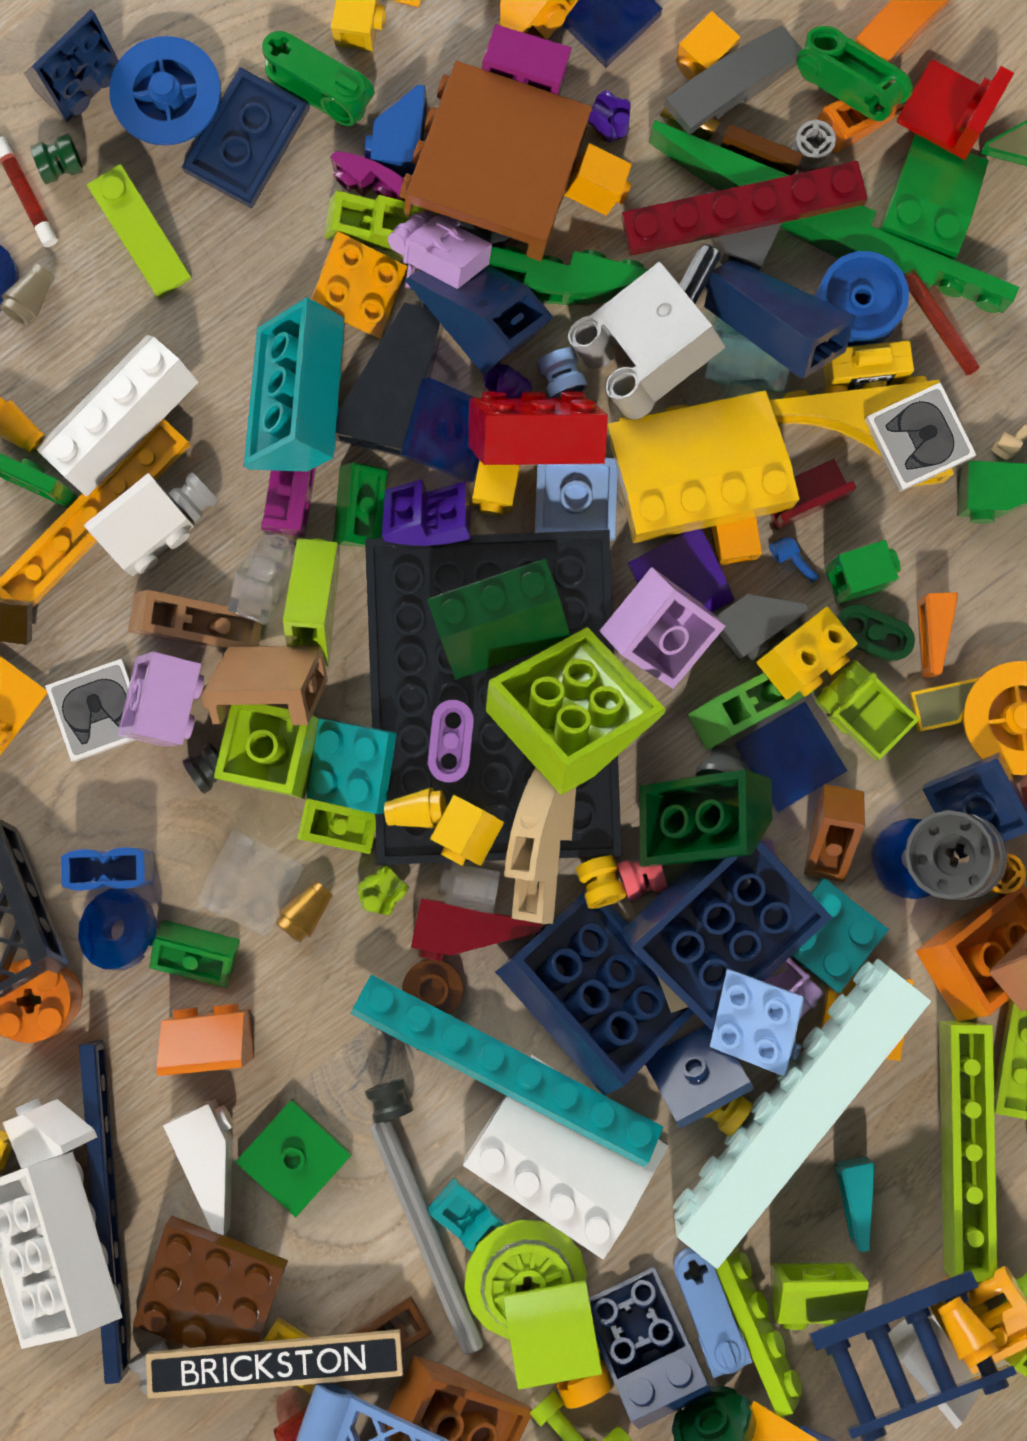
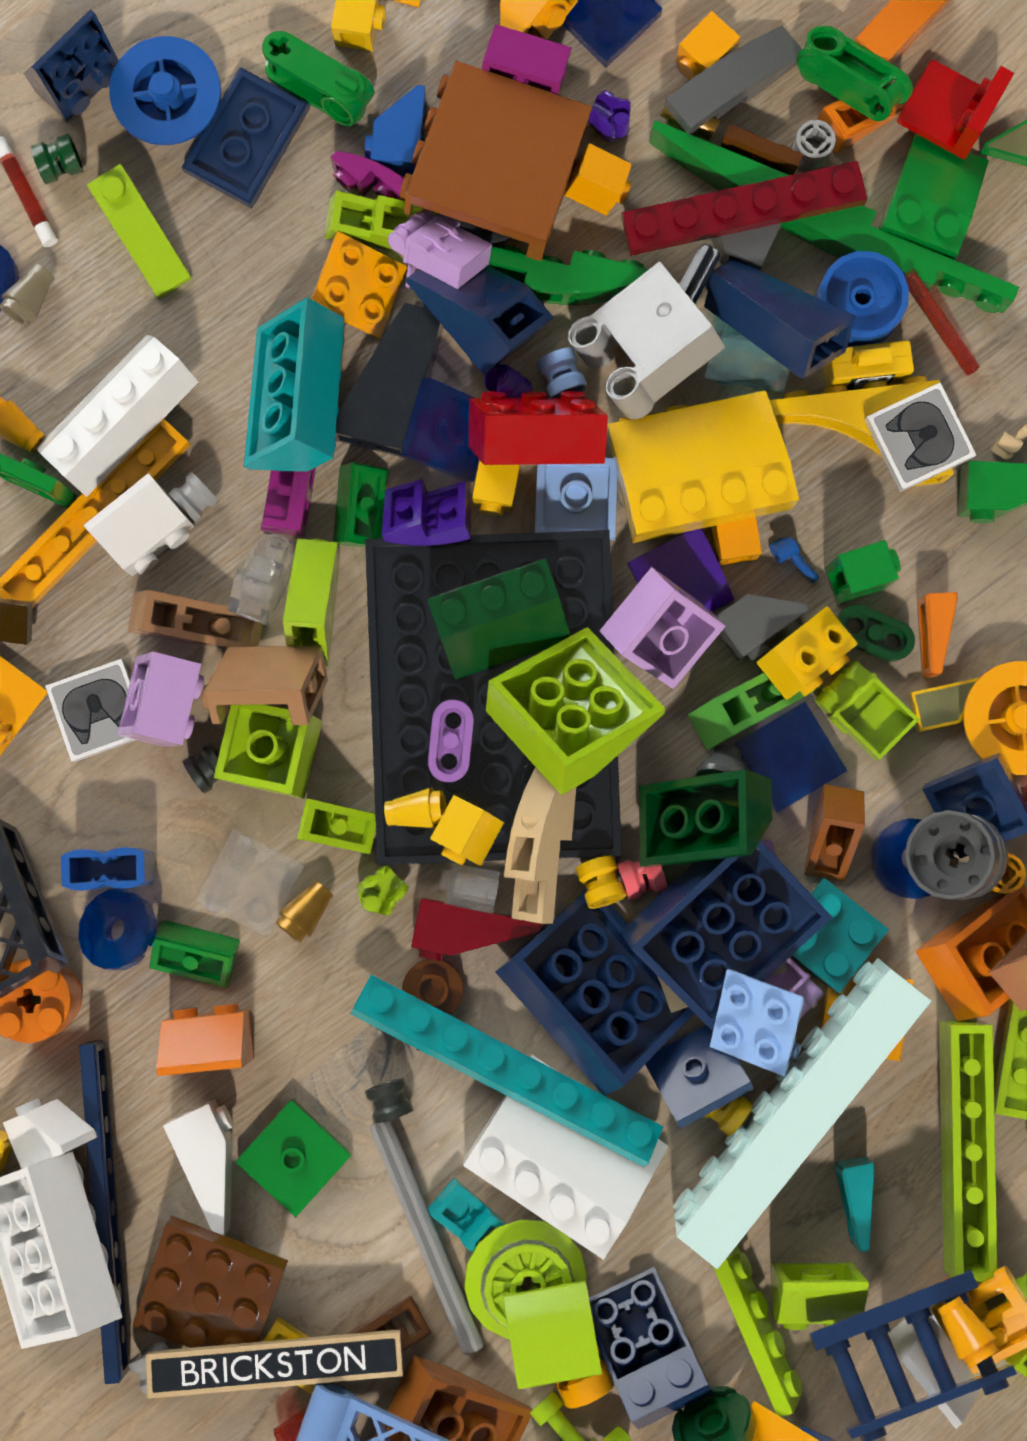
teal plate [307,718,397,814] -> none
medium blue piece [673,1247,752,1378] -> none
dark red panel [769,459,857,530] -> none

